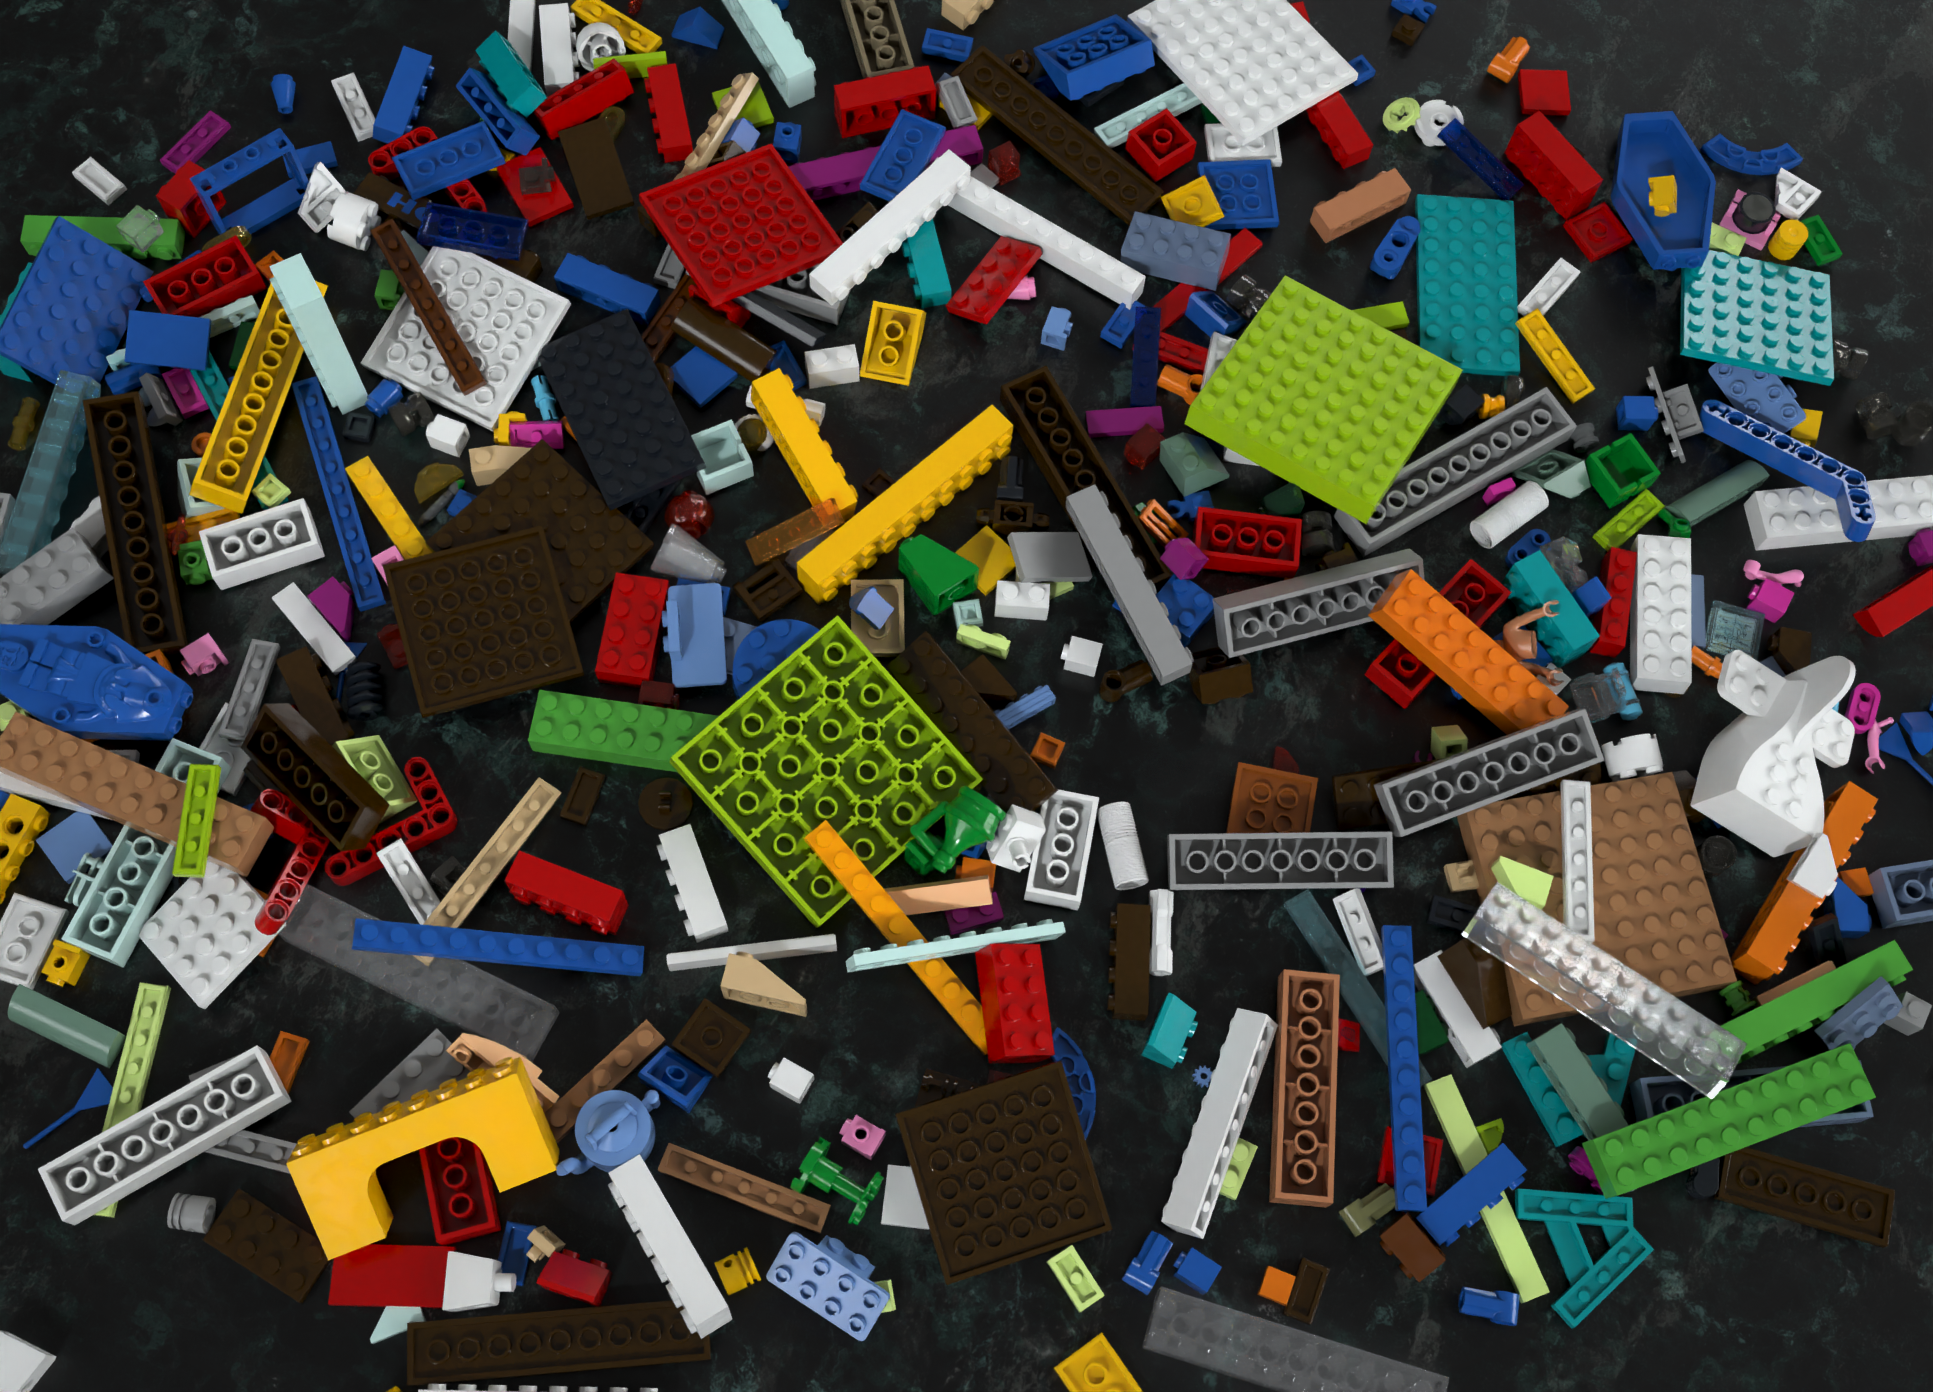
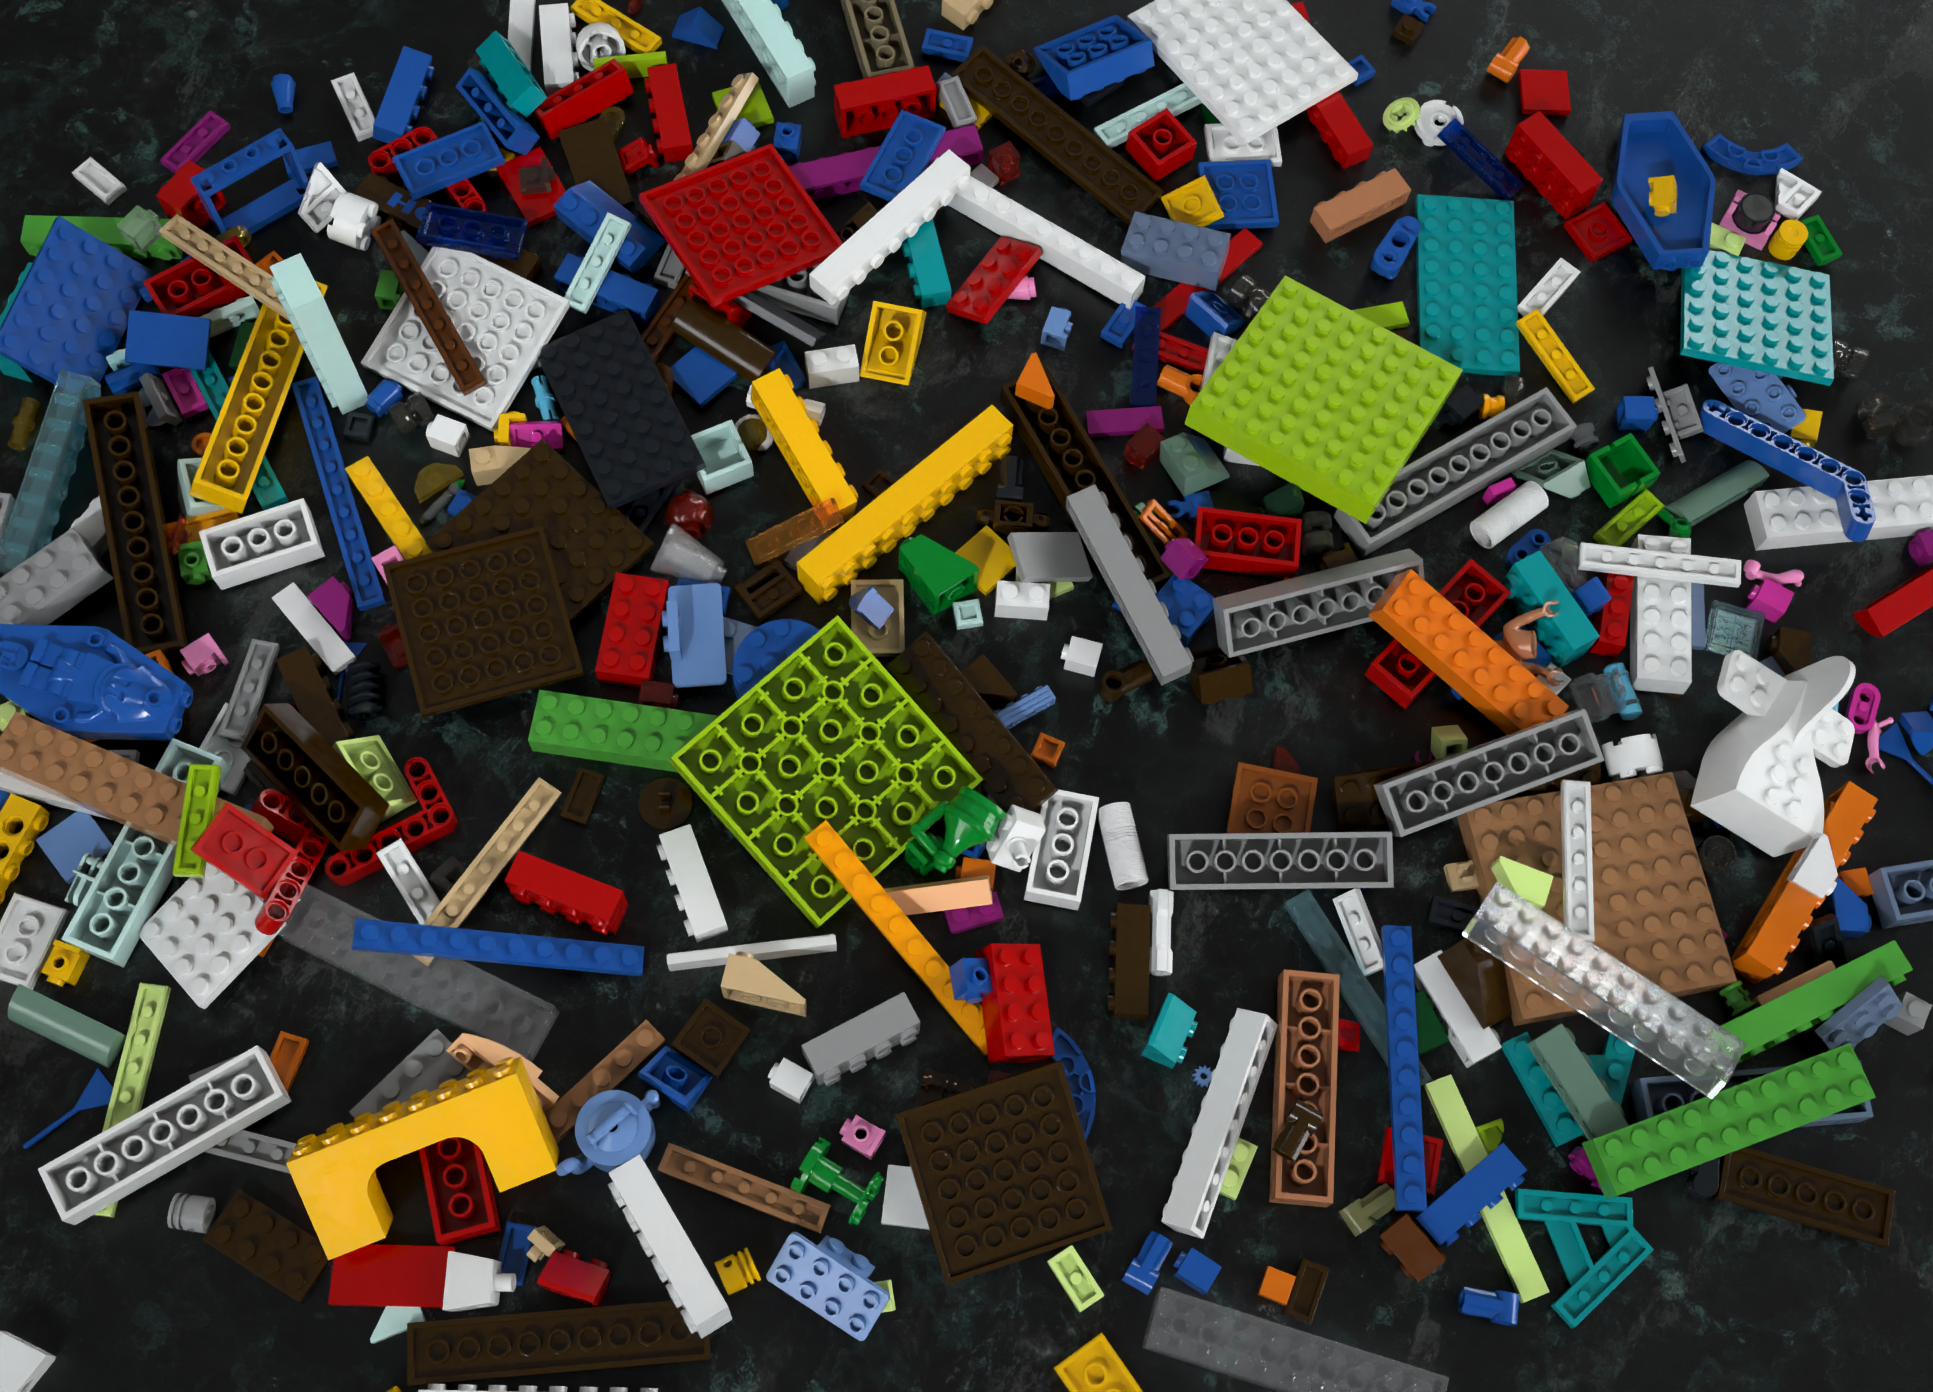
yellowish green tile [251,473,291,508] -> none
light aqua plate [845,919,1066,972] -> none
yellowish green plate [956,624,1011,660] -> none
orange pin [1691,645,1723,679] -> none
none -> tan plate [159,214,290,321]
none -> red plate [190,802,298,899]
none -> blue slope [553,180,666,278]
none -> light aqua tile [564,213,632,314]
none -> red bracket [617,137,660,175]
none -> light grey brick [802,992,920,1086]
none -> blue brick [949,958,993,1004]
none -> orange slope [1015,352,1055,409]
none -> dark brown piece [1272,1099,1324,1162]
none -> white tile [1578,542,1741,588]

